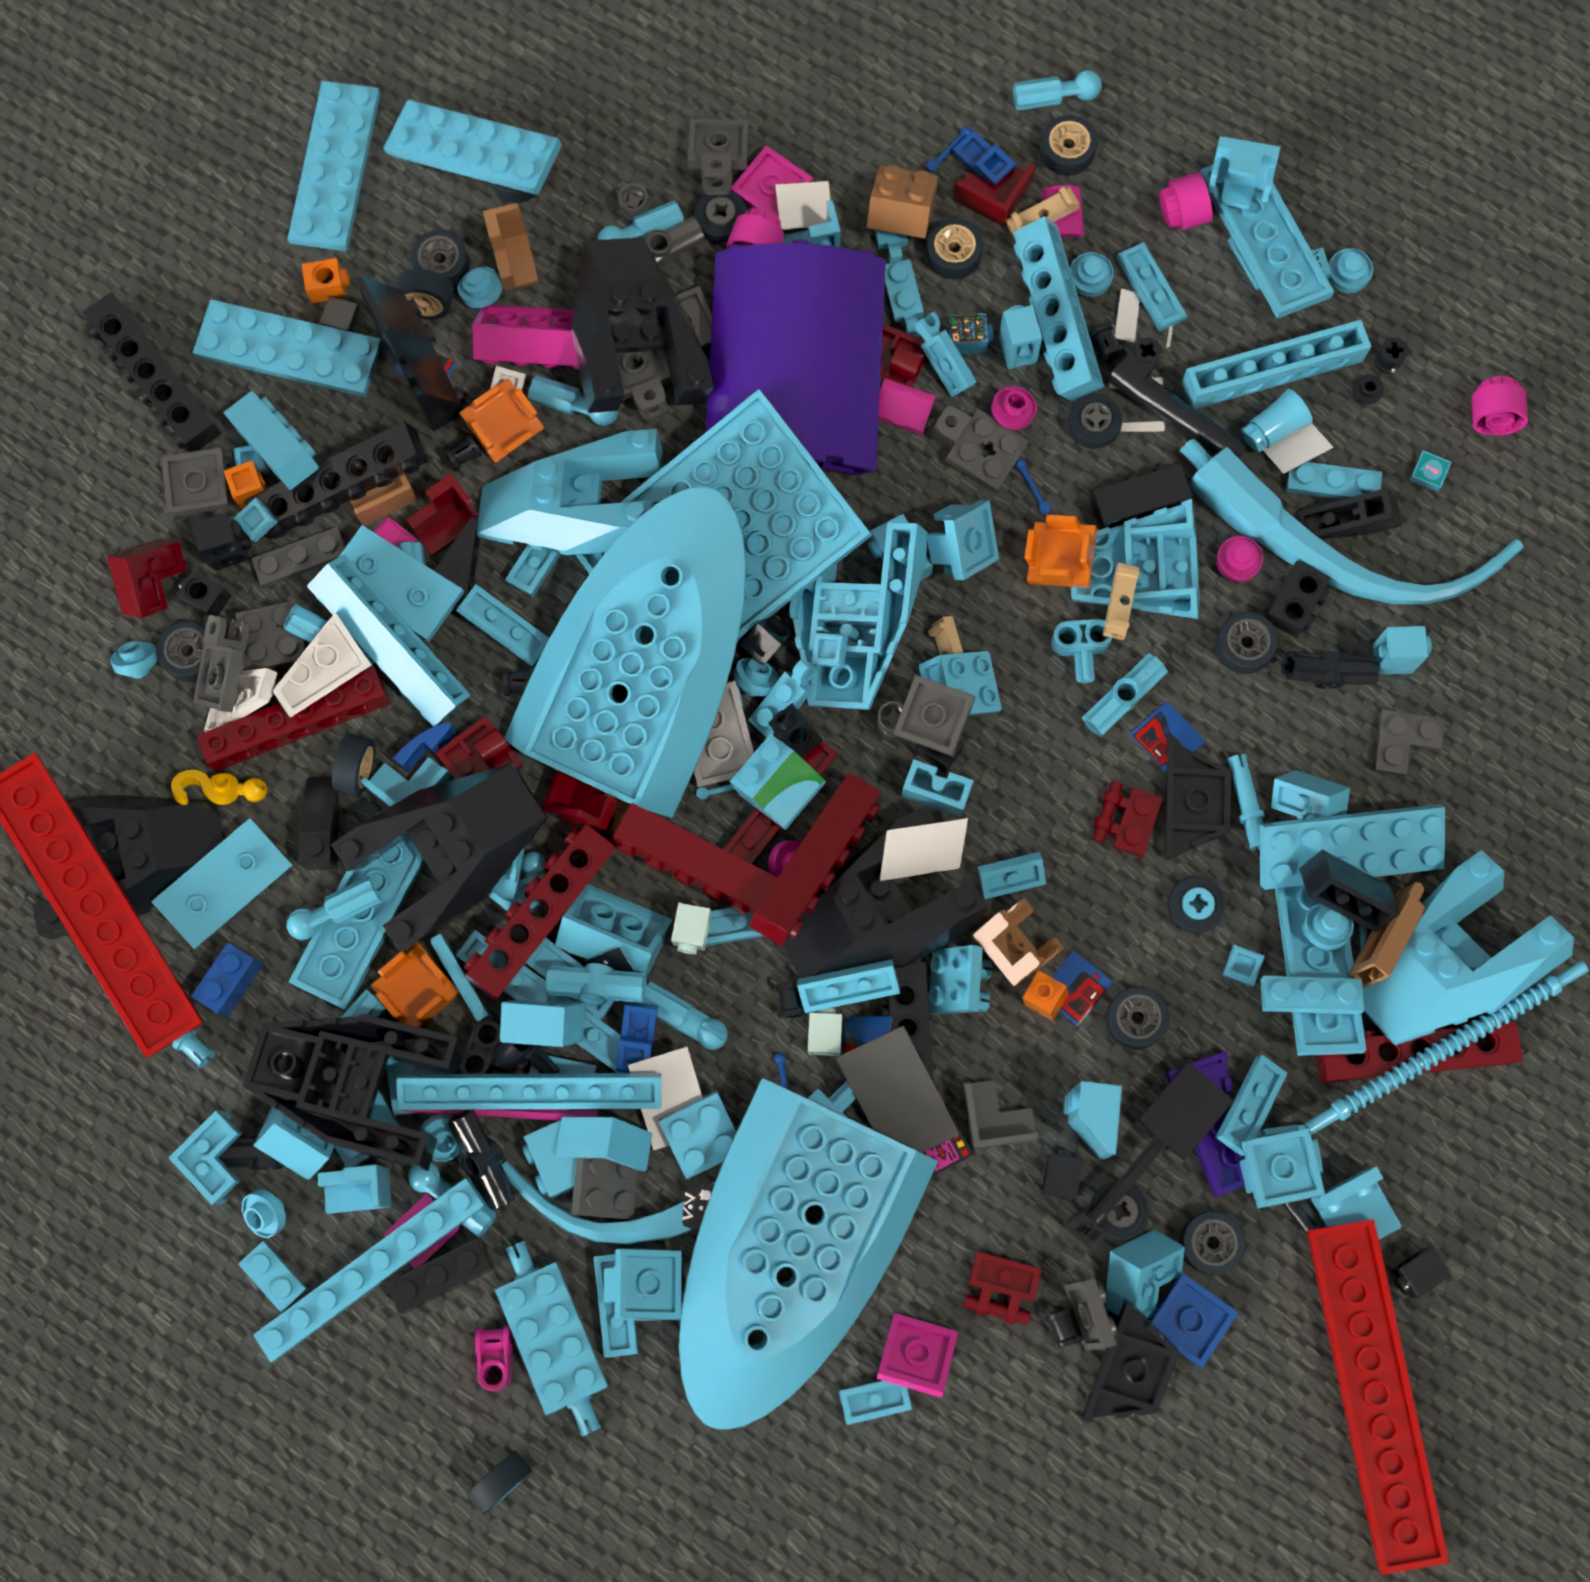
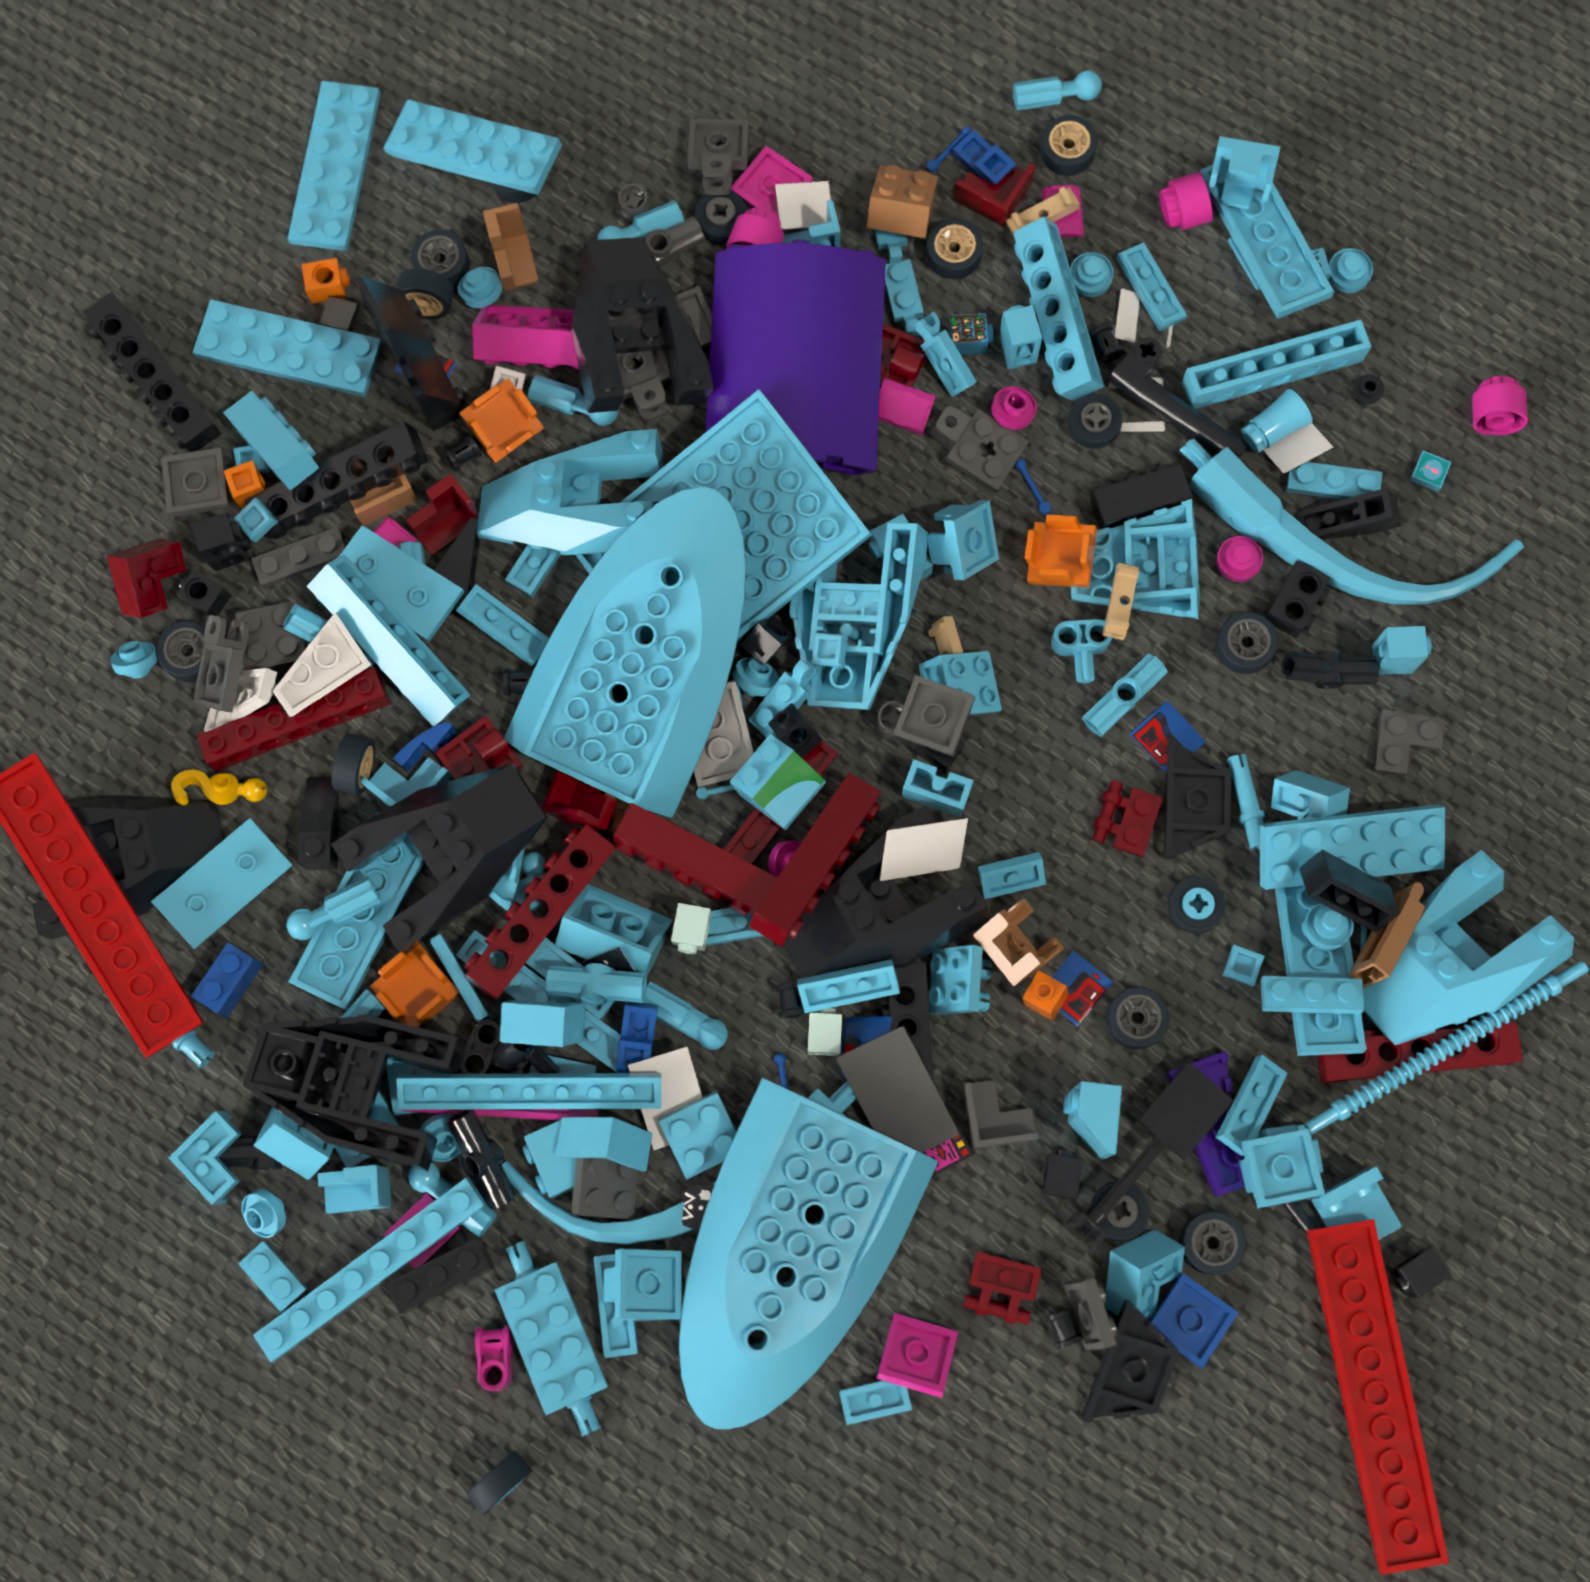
black bush [1374,337,1409,374] -> none

